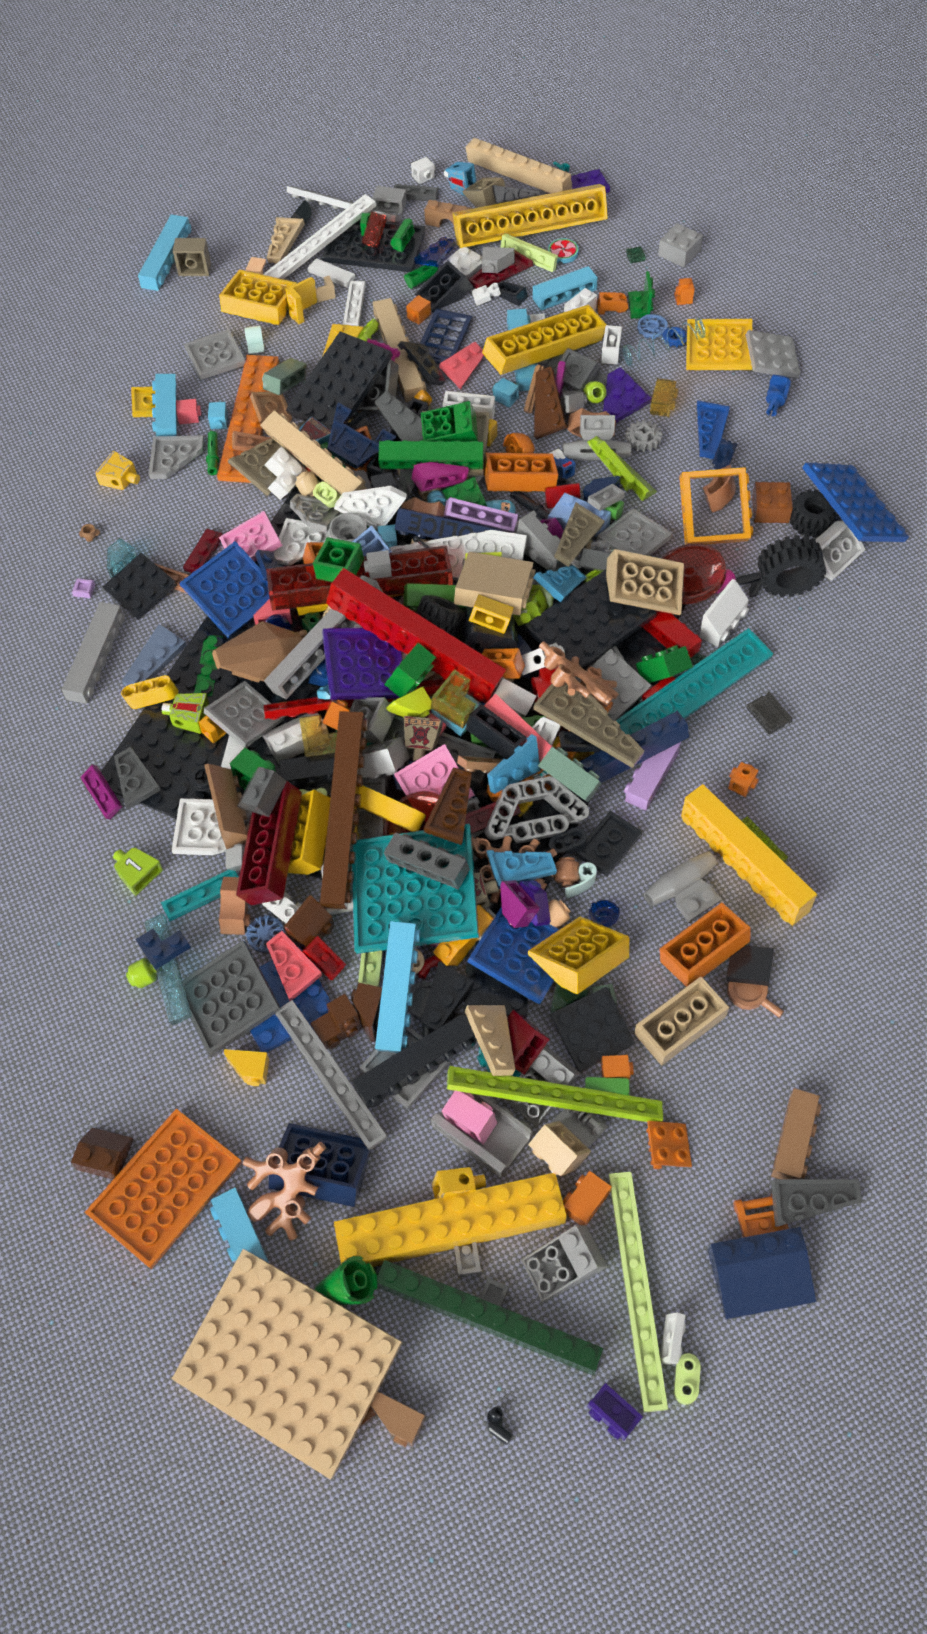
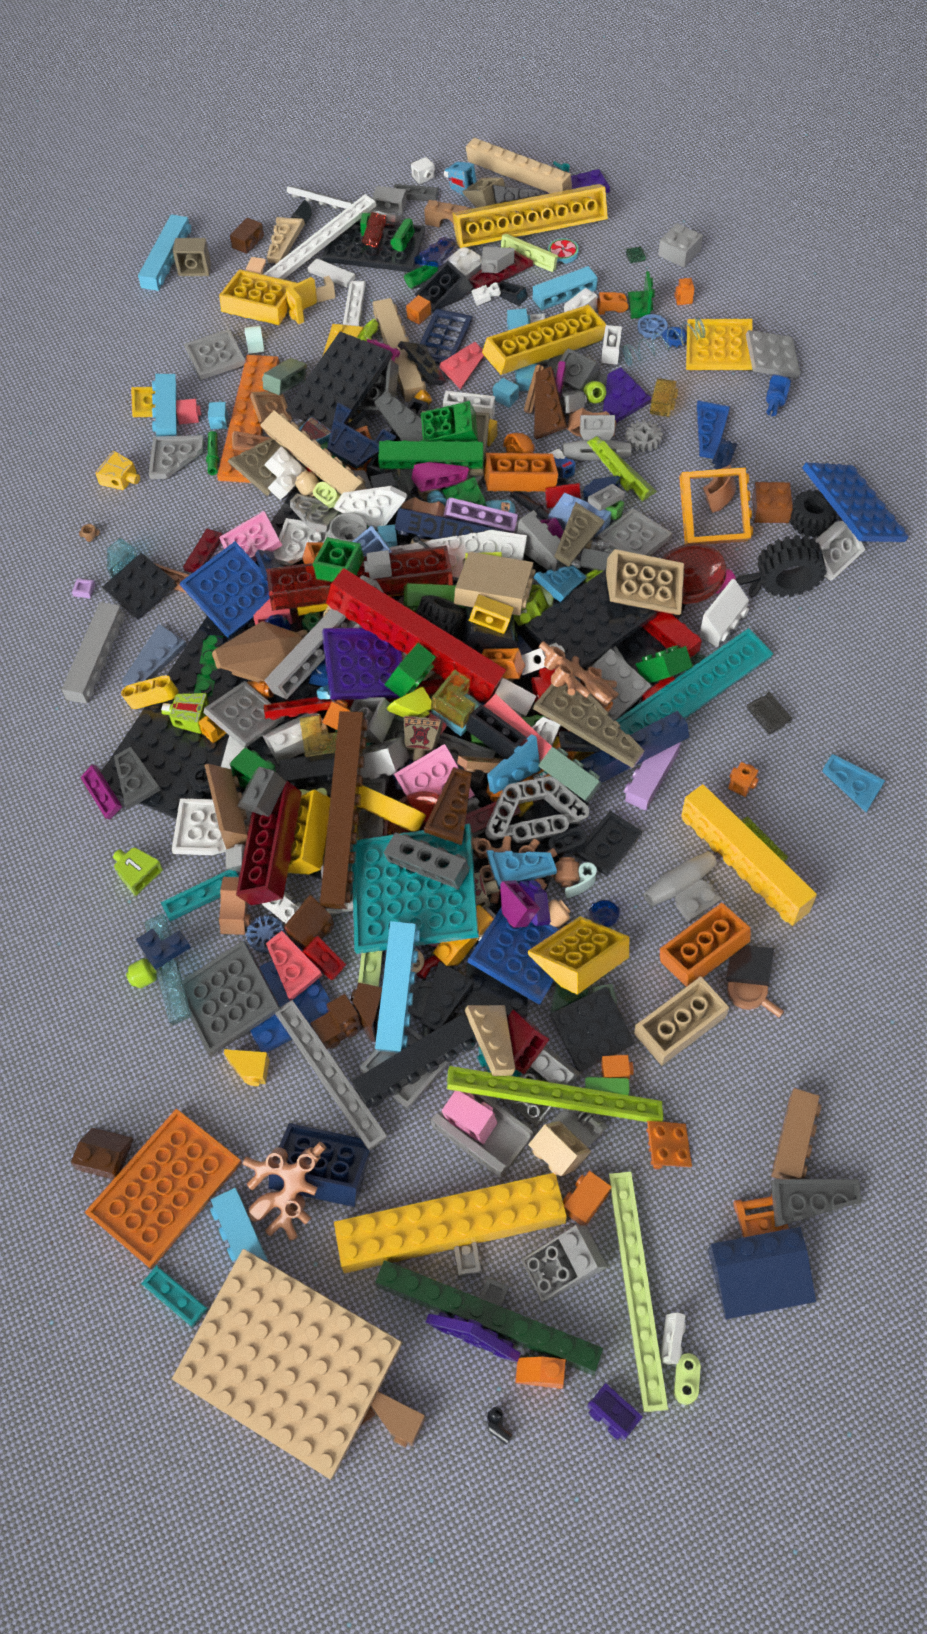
green cone [315,1256,378,1305] -> none
yellow torso [432,1167,486,1199] -> none
none -> teal tile [141,1265,208,1328]
none -> reddish brown brick [230,217,264,254]
none -> orange cone [247,681,274,699]
none -> dark purple plate [425,1312,521,1362]
none -> orange slope [515,1357,566,1389]
none -> dark azure wing [822,754,885,813]

